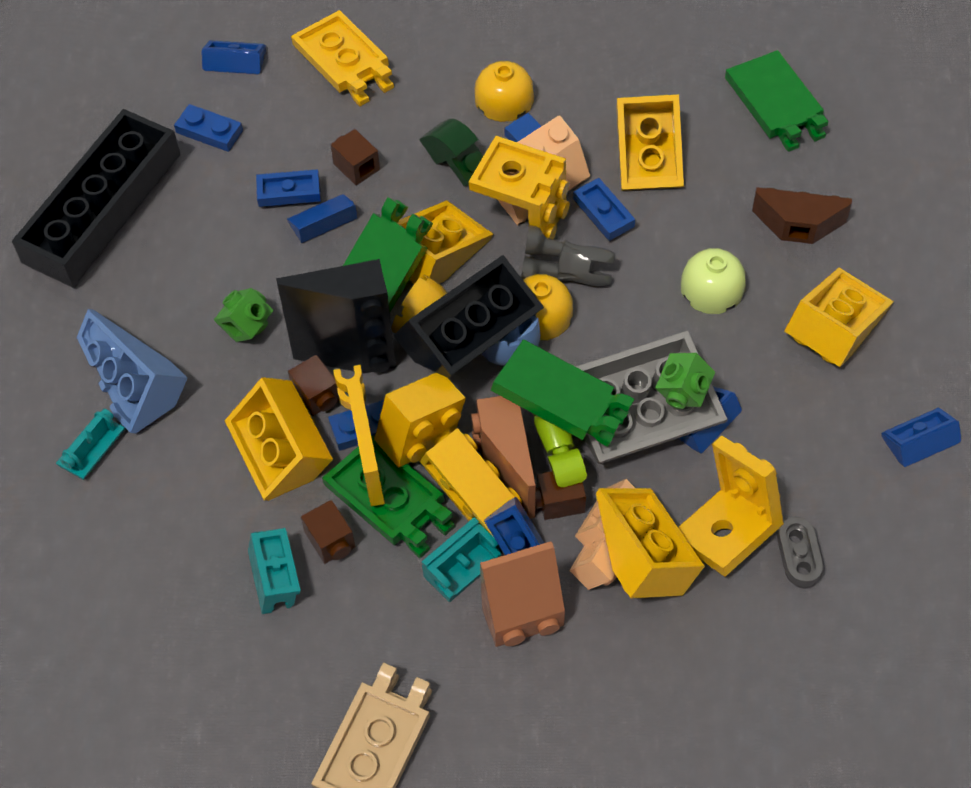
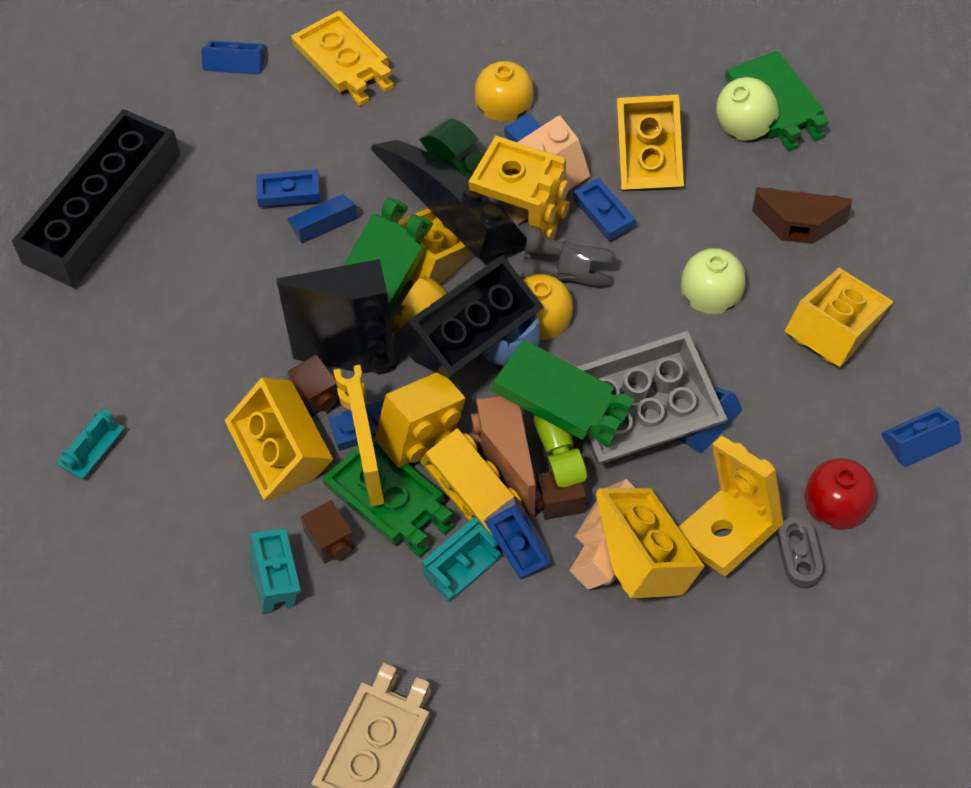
medium blue wedge [77,309,188,433] -> none
blue plate [174,104,243,152] -> none
bright green brick [214,288,274,342] -> none
reddish brown brick [331,129,380,185] -> none
nougat slope [480,541,565,647] -> none
bright green brick [655,353,715,409] -> none
none -> black wedge [371,140,527,259]
none -> yellowish green cylinder [716,77,779,141]
none -> red cylinder [804,458,876,530]

